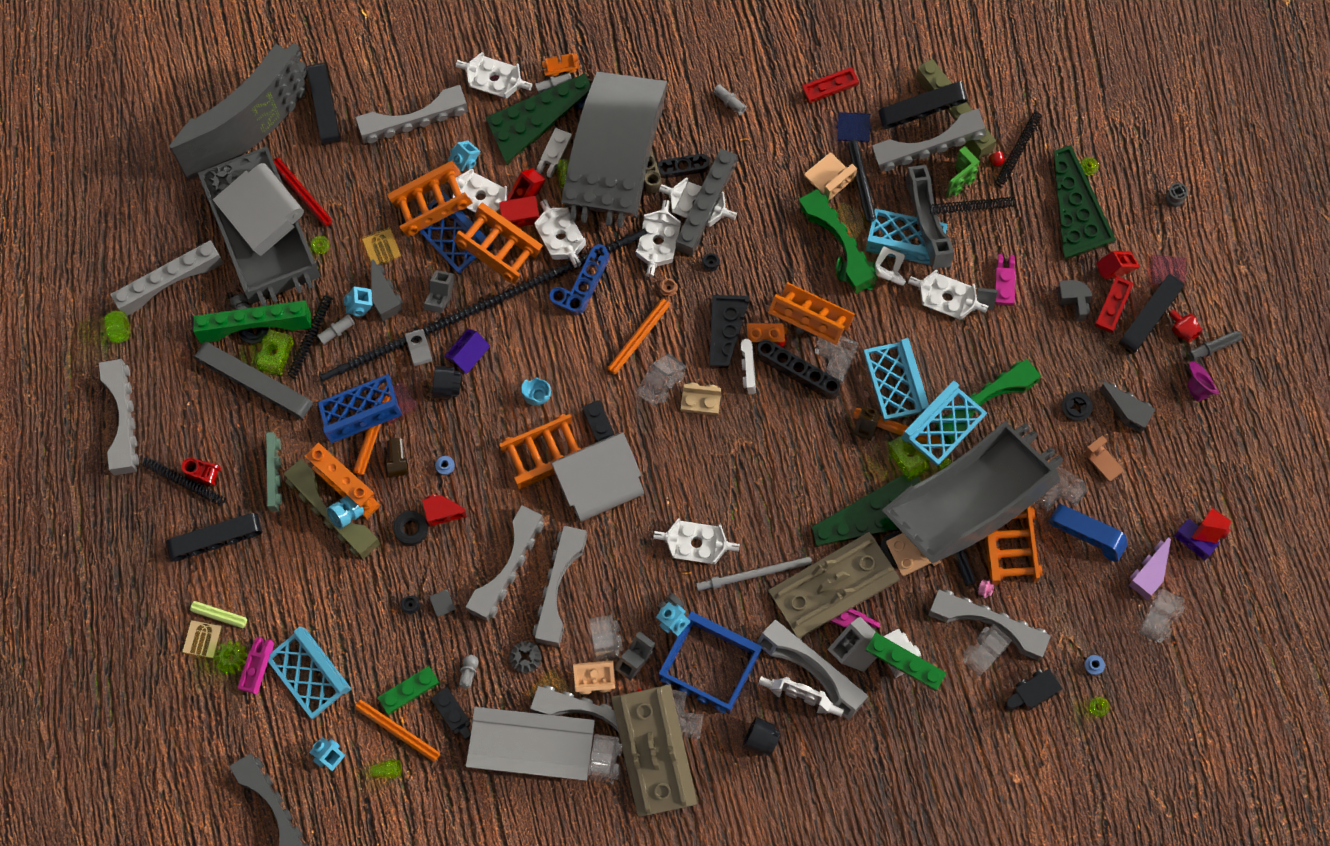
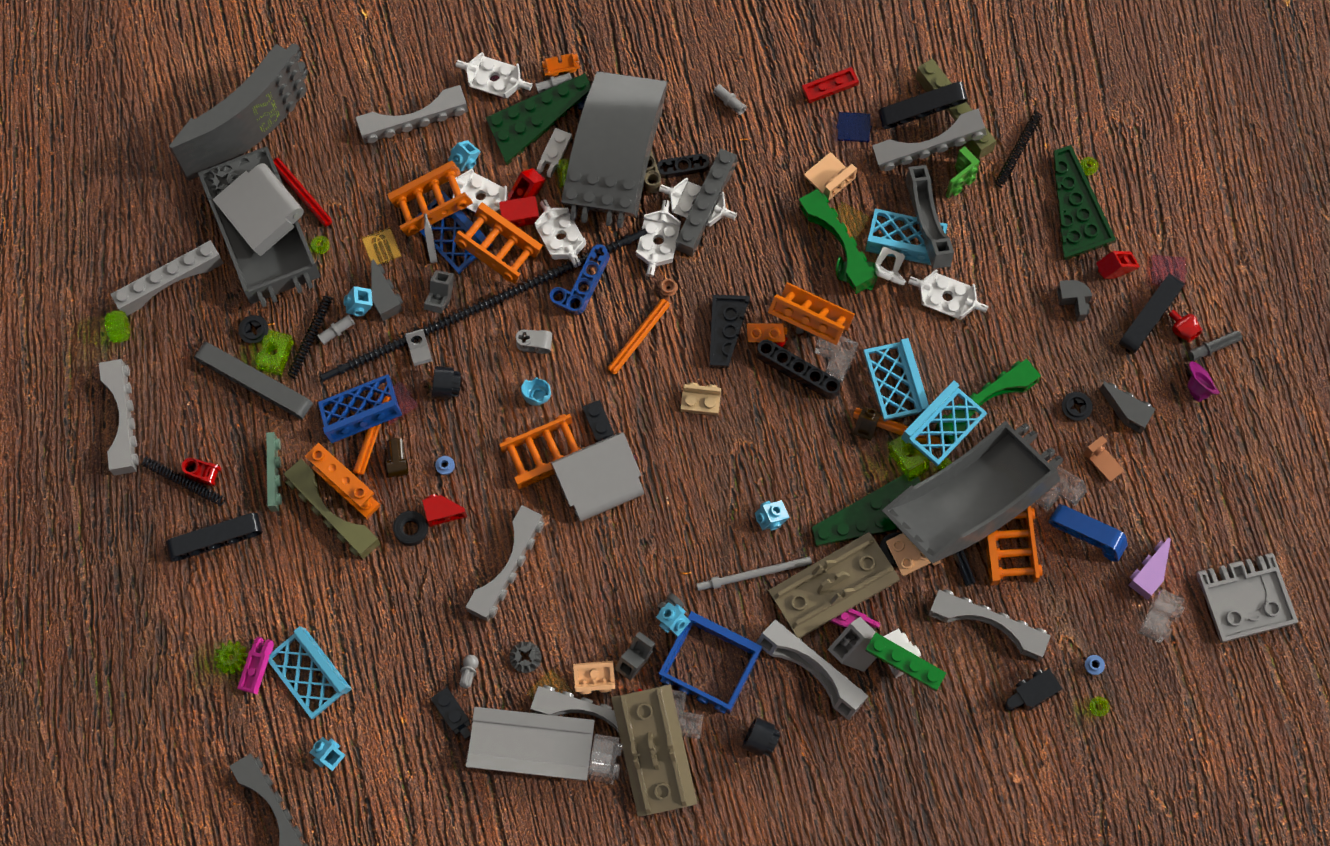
piece [182,620,223,660] -> none
yellowish green axle [190,601,247,628] -> none
green arch [193,300,311,344] -> none
dark grey wheel [230,294,252,310] -> none
black beam [307,62,341,145] -> none
medium azure wheel [327,495,364,529] -> none
orange axle [355,700,440,762] -> none
clear neon green cone [370,759,402,779] -> none
green plate [377,666,440,716] -> none
black plate [401,595,420,615] -> none
dark grey slope [429,589,456,617] -> none
dark purple panel [444,329,490,373] -> none
light grey arch [533,526,587,647] -> none
clear brick [589,615,623,661] -> none
clear brick [636,354,687,406] -> none
white plate [653,518,740,565] -> none
black plate [702,253,720,271] -> none
white hinge [741,339,756,394] -> none
white plate [758,676,844,717] -> none
black axle [847,140,876,223] -> none
black piece [930,196,1016,215] -> none
clear brick [962,624,1012,677] -> none
dark grey slope [976,288,997,310] -> none
bright pink plate [978,579,994,598] -> none
red hinge [988,151,1005,166] -> none
dark pink hinge [995,254,1015,306] -> none
red plate [1095,276,1134,333] -> none
dark grey wheel [1165,183,1188,207] -> none
dark purple panel [1174,519,1219,561] -> none
red slope [1192,508,1232,543] -> none
none -> light grey piece [424,213,438,263]
none -> light grey piece [516,329,552,354]
none -> medium azure brick [755,500,790,531]
none -> light grey hinge [1196,553,1298,643]

